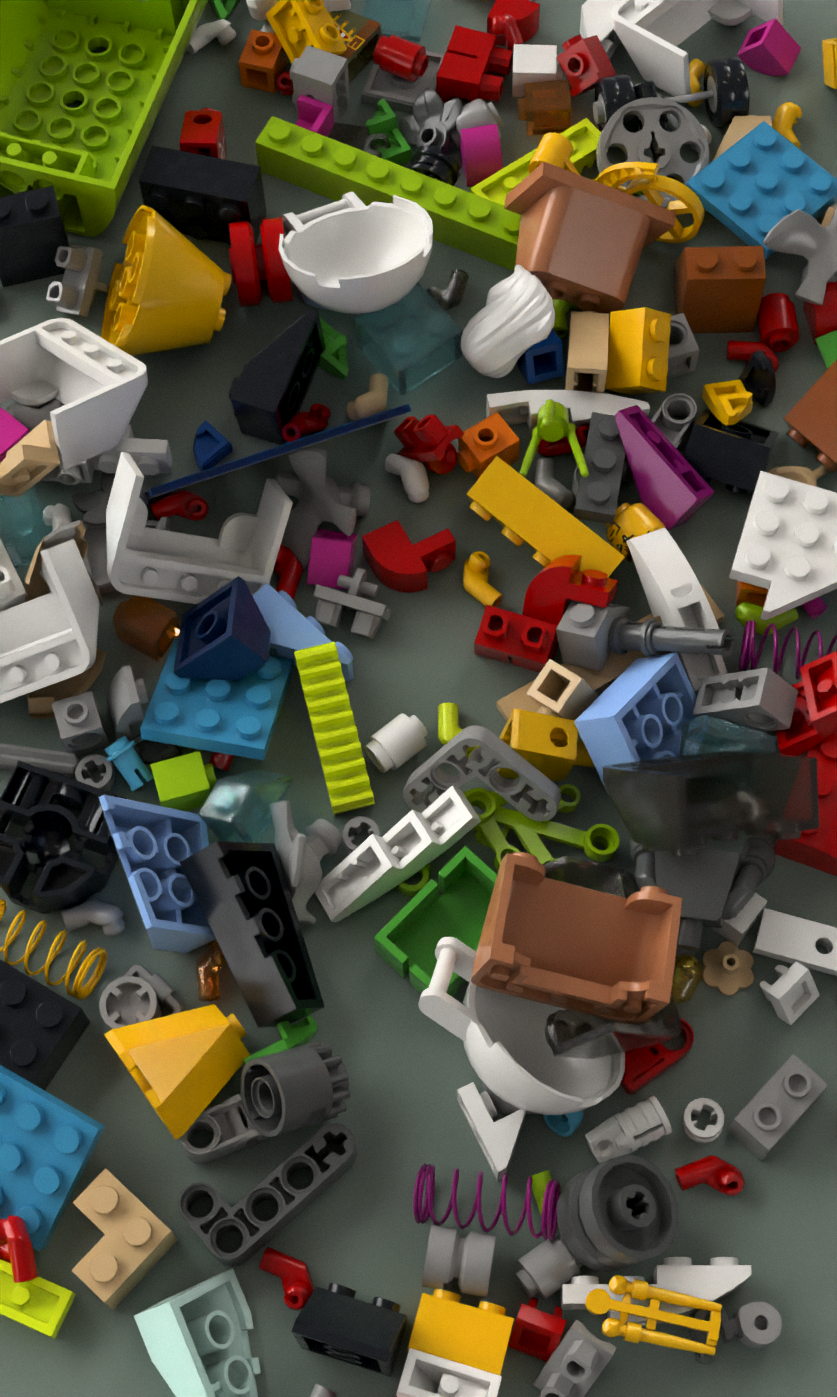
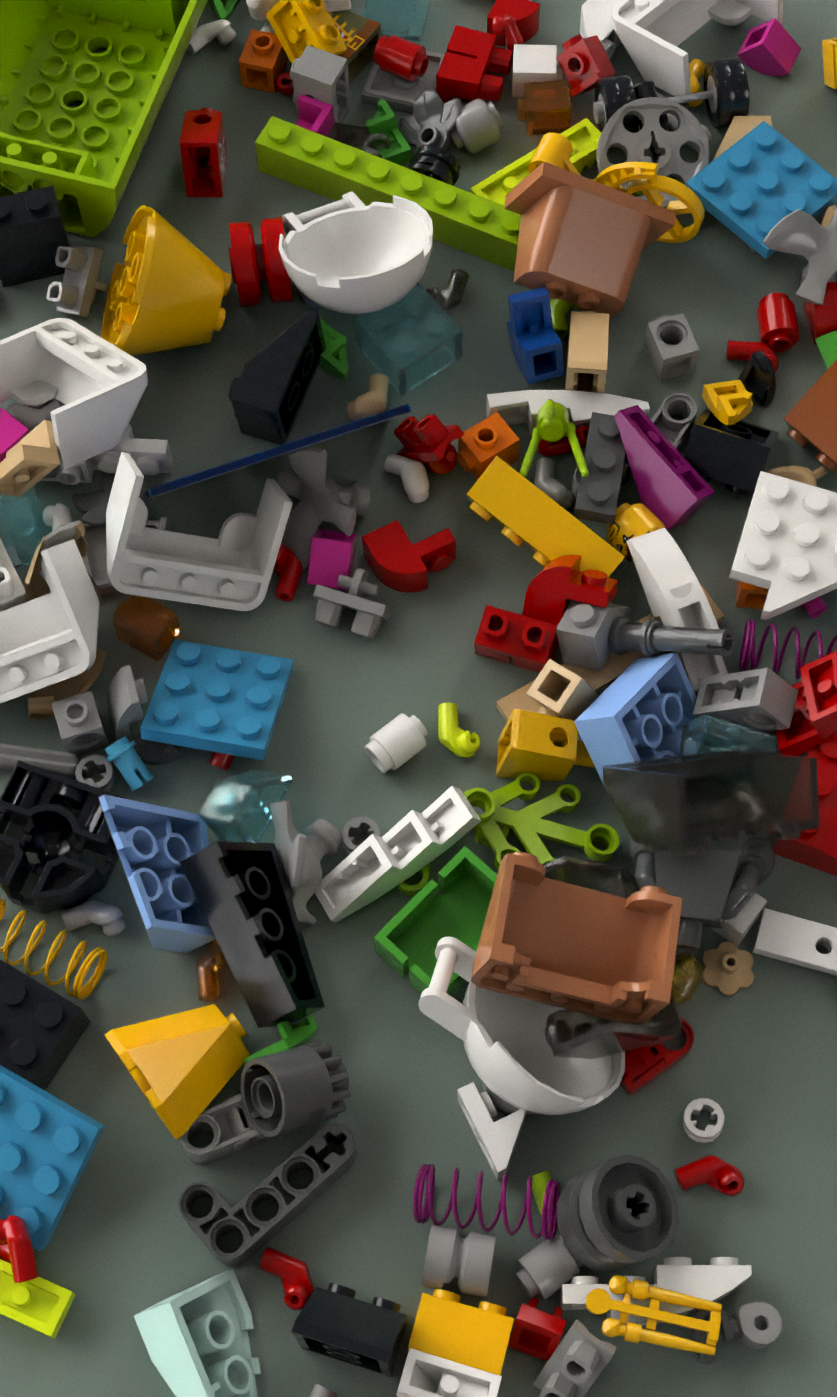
tan brick [71,1168,178,1310] -> none
light grey piece [99,965,185,1031] -> none
black brick [139,145,267,245] -> none
red arm [149,490,209,521] -> none
lime brick [150,751,218,811] -> none
dark blue slope [173,576,271,681] -> none
blue tile [193,420,233,474] -> none
light blue slope [252,583,354,682] -> none
red arm [282,403,331,442] -> none
neon yellow gear [294,641,375,815] -> none
light grey beam [403,725,561,821] -> none
dark pink brick [460,124,503,187] -> none
white piece [460,264,555,379] -> none
yellow arm [463,551,503,607] -> none
medium azure hinge [543,1110,584,1137] -> none
white hinge [585,1095,672,1163] -> none
yellow brick [605,307,671,395] -> none
dark orange slope [673,246,766,333] -> none
light grey brick [727,1053,828,1162] -> none
lime arm [735,602,798,635] -> none
white tile [760,962,820,1025] -> none
yellow arm [772,102,802,148] -> none

